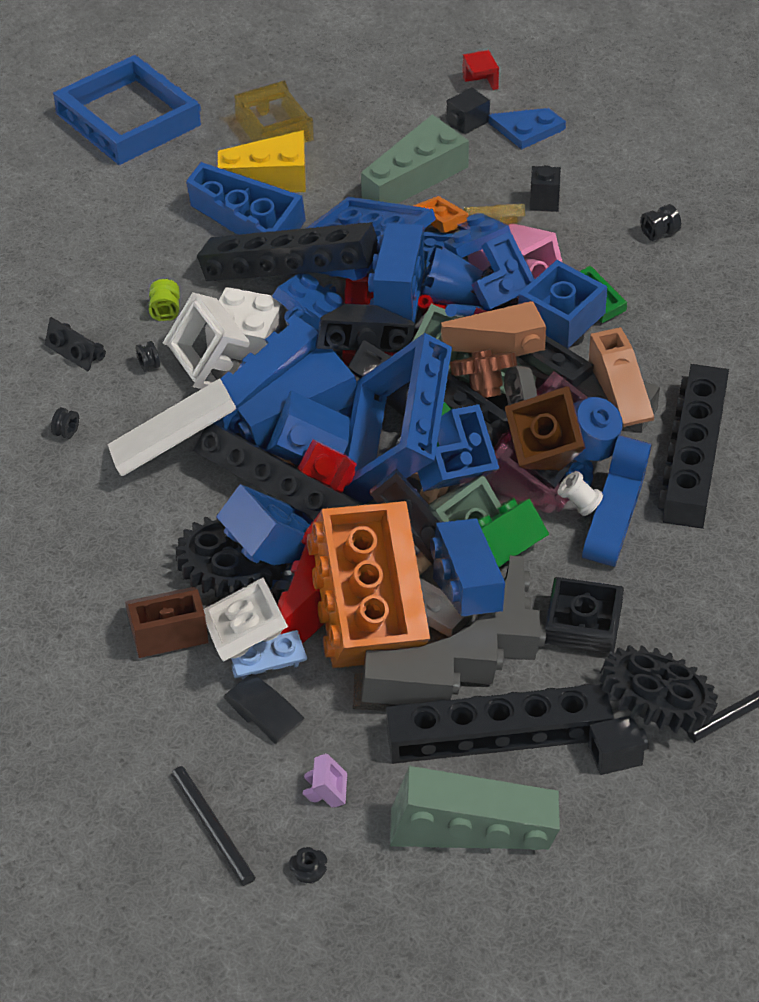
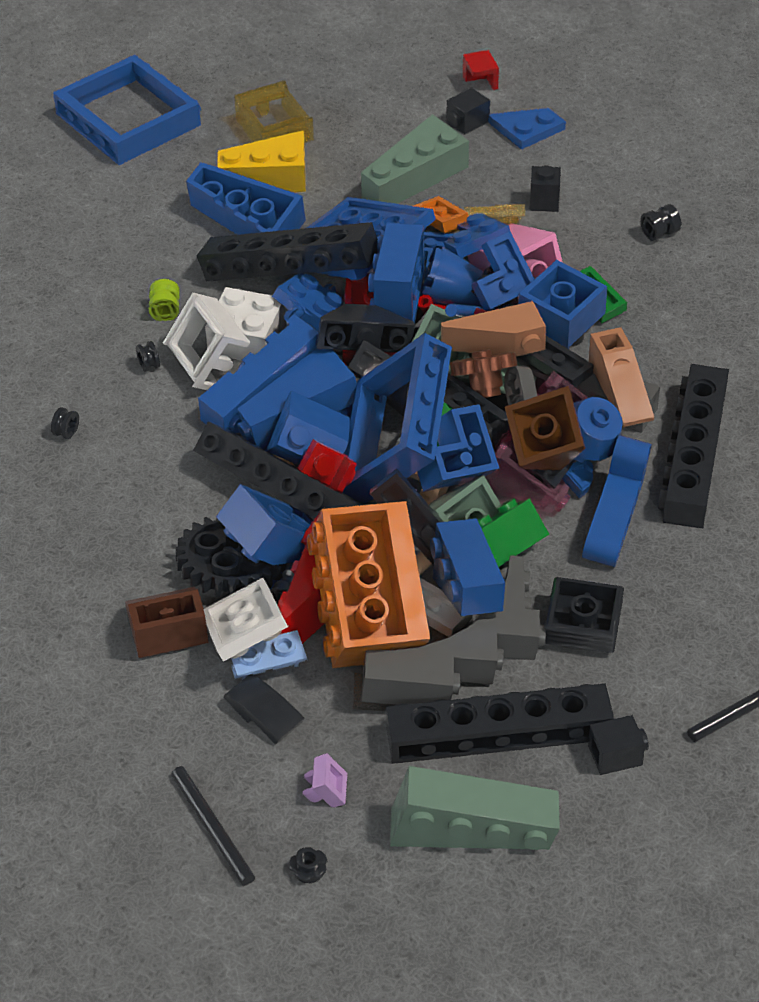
black hinge [45,317,106,372] -> none
white tile [108,379,237,476] -> none
white bush [557,471,603,516] -> none
black gear [599,645,718,733] -> none

